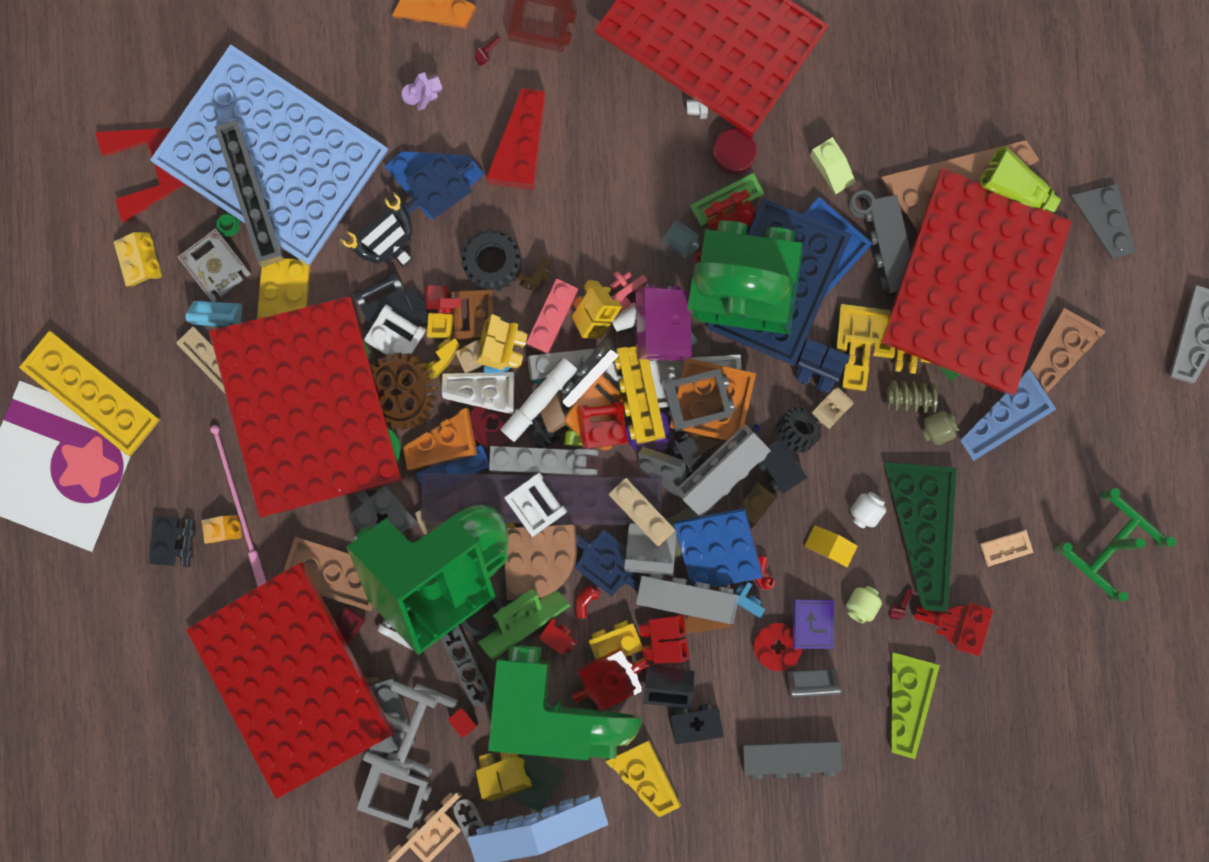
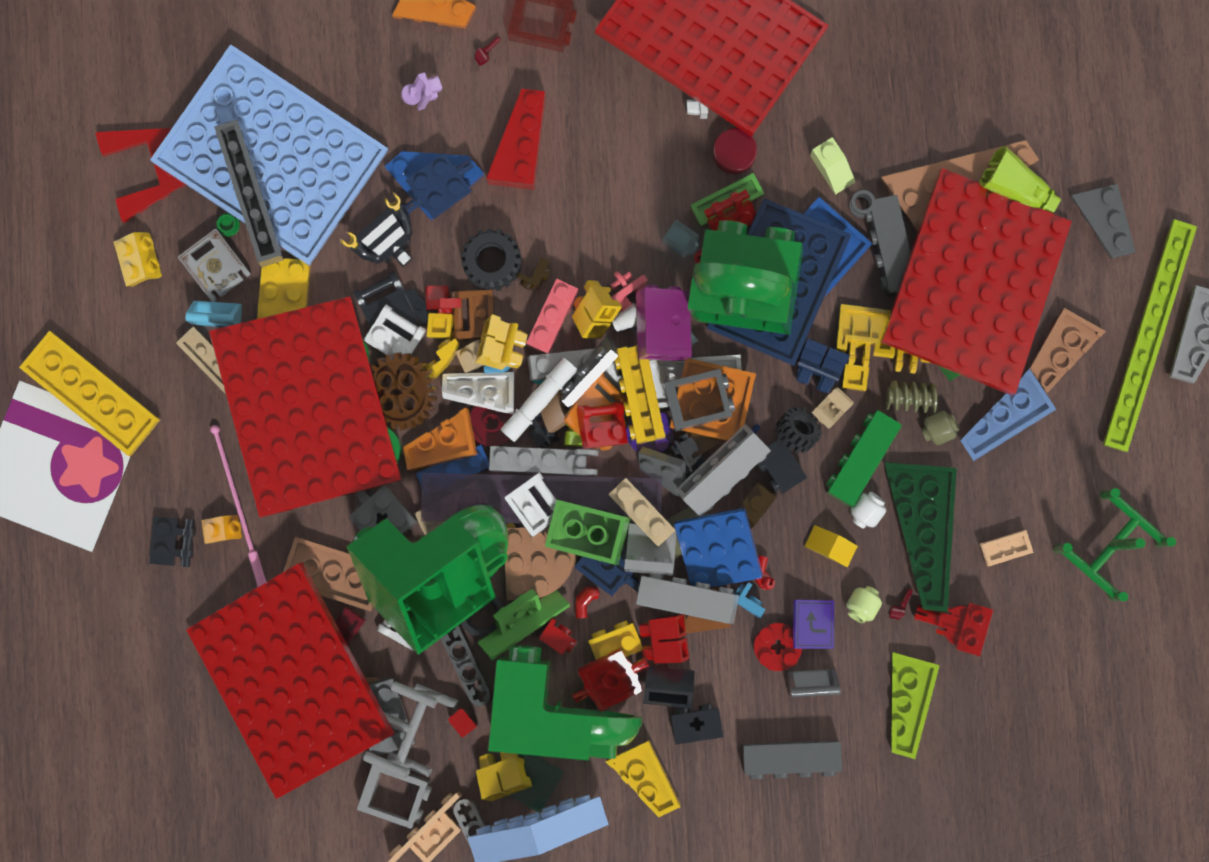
none -> bright green slope [545,500,630,565]
none -> green brick [825,410,902,508]
none -> lime plate [1103,219,1197,452]

